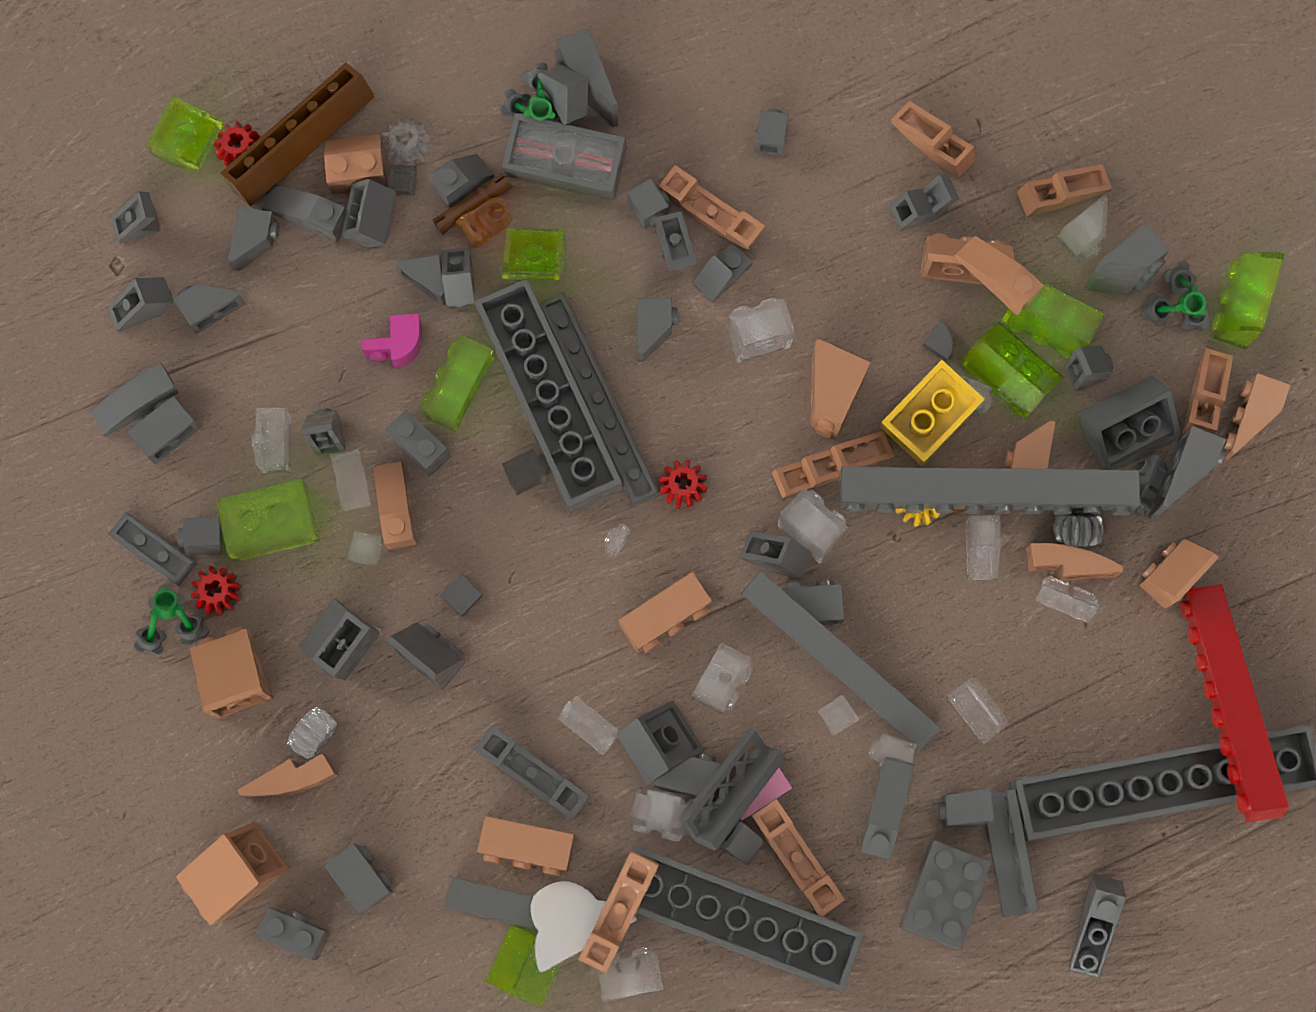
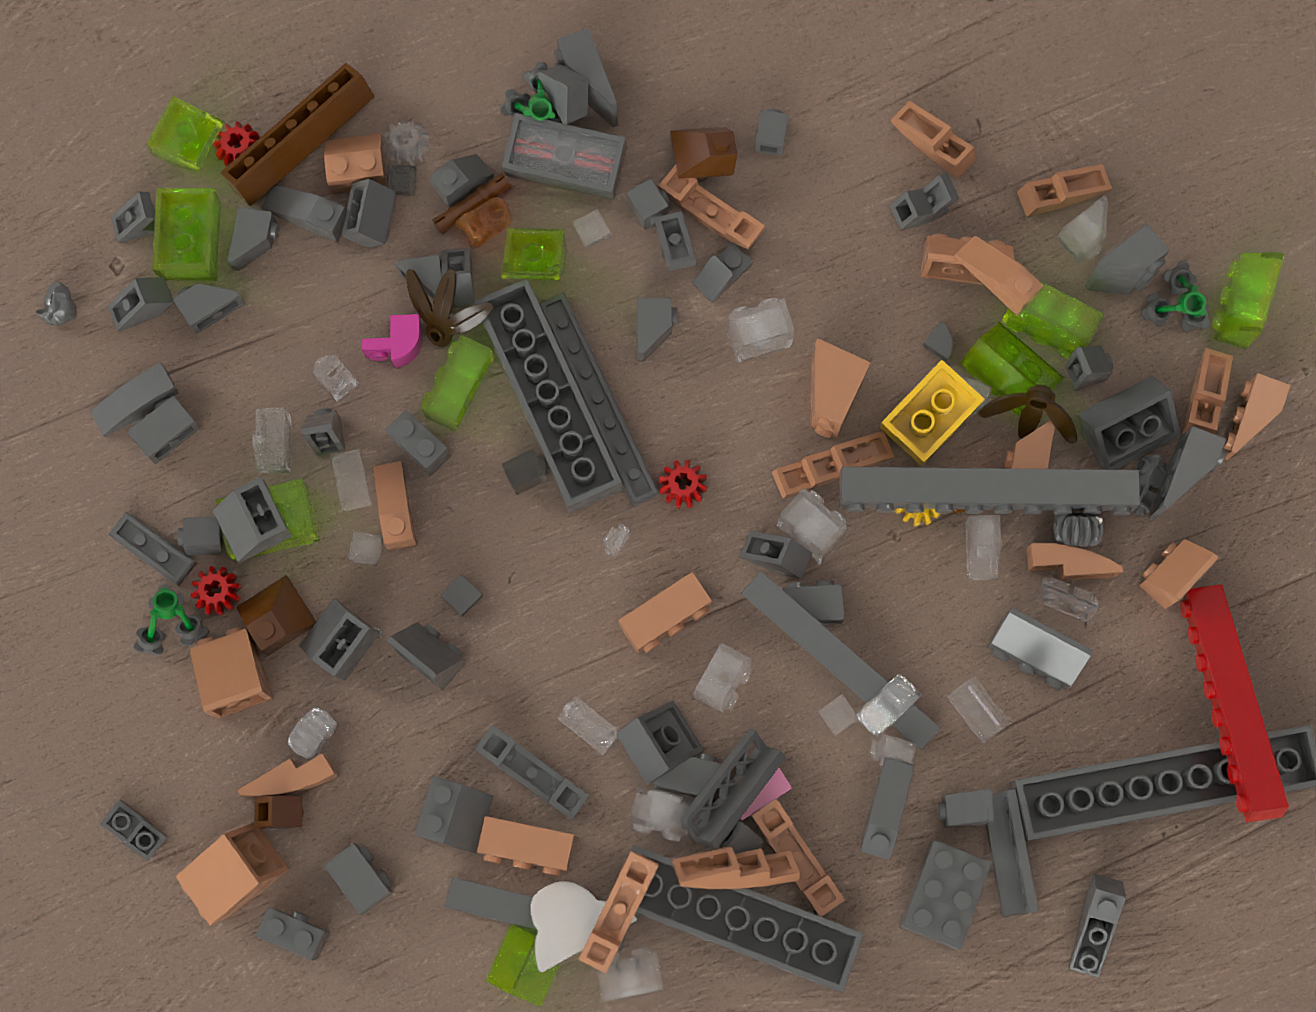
none -> dark grey piece [35,282,77,325]
none -> dark grey slope [100,799,167,862]
none -> clear neon green brick [152,188,221,281]
none -> dark grey slope [213,477,293,563]
none -> reddish brown slope [236,575,316,656]
none -> reddish brown brick [254,795,304,829]
none -> clear brick [312,354,359,402]
none -> dark brown plant [406,269,493,347]
none -> dark grey slope [414,776,494,854]
none -> clear plate [573,209,611,249]
none -> reddish brown slope [670,127,738,179]
none -> nougat slope [672,846,800,889]
none -> clear slope [855,673,921,737]
none -> dark brown plant [978,384,1077,444]
none -> slope [987,608,1093,690]

